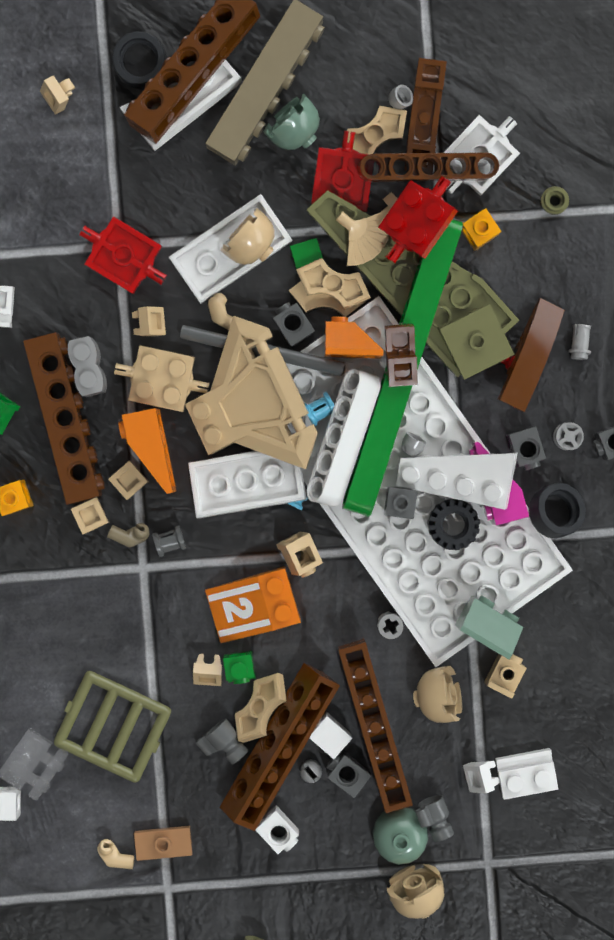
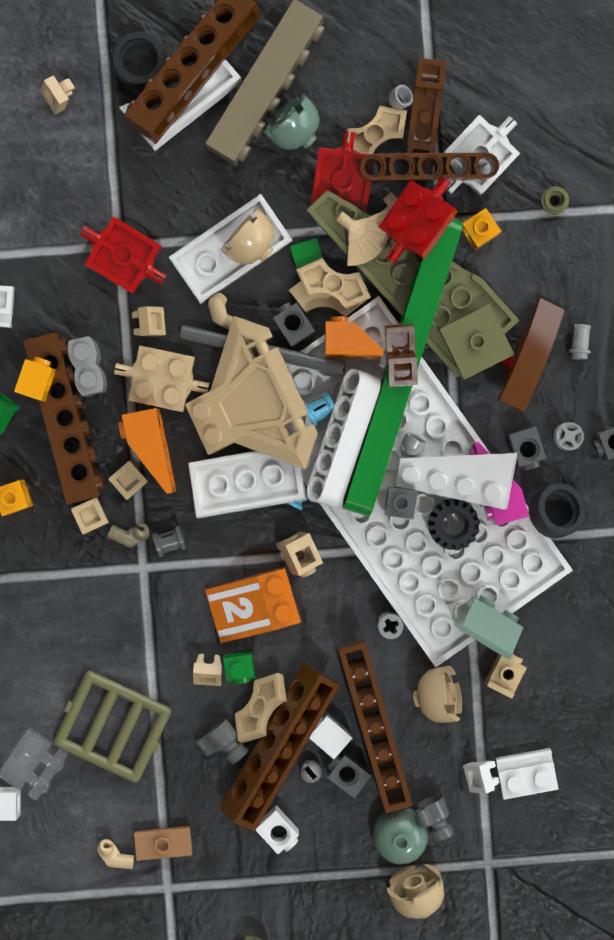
none -> light orange brick [14,356,56,402]

